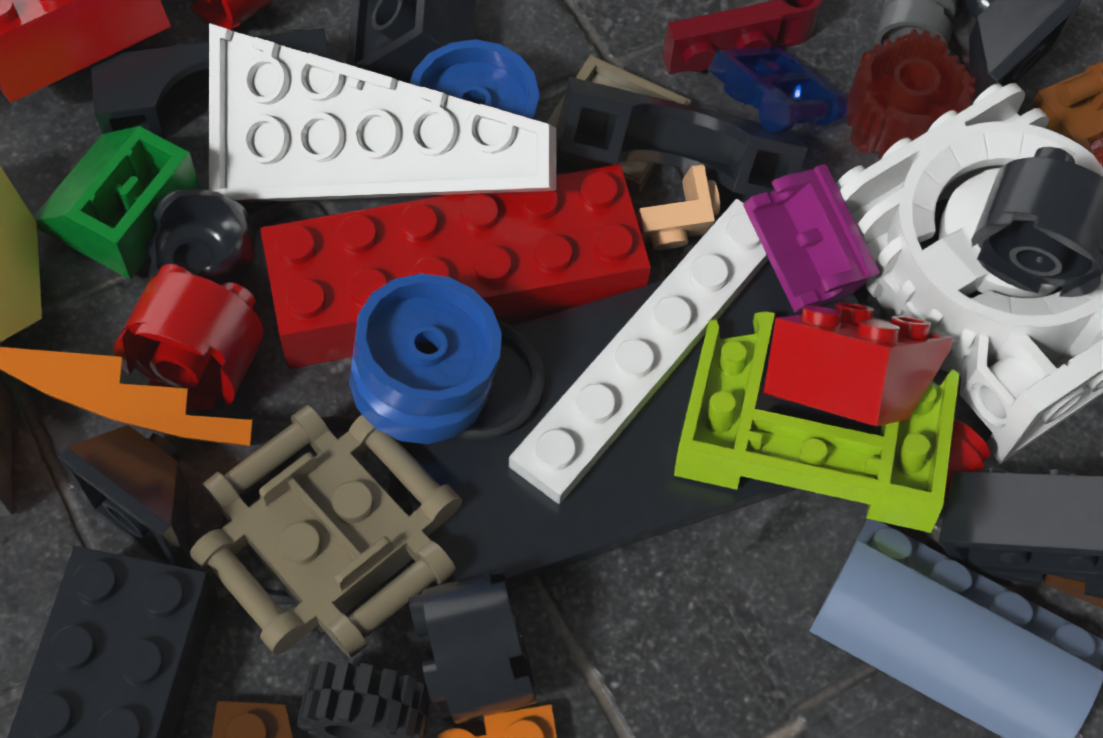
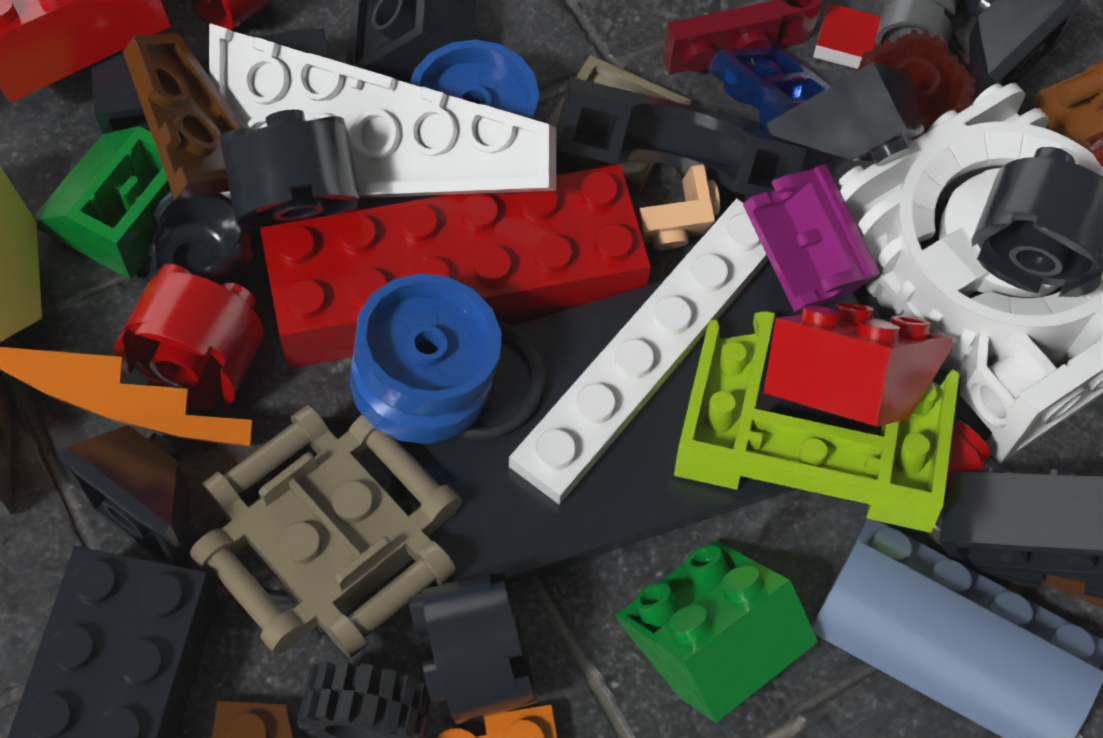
none -> reddish brown wing [123,33,246,200]
none -> black brick [220,109,360,230]
none -> green slope [615,540,818,723]
none -> black slope [766,62,924,166]
none -> red tile [813,3,880,69]

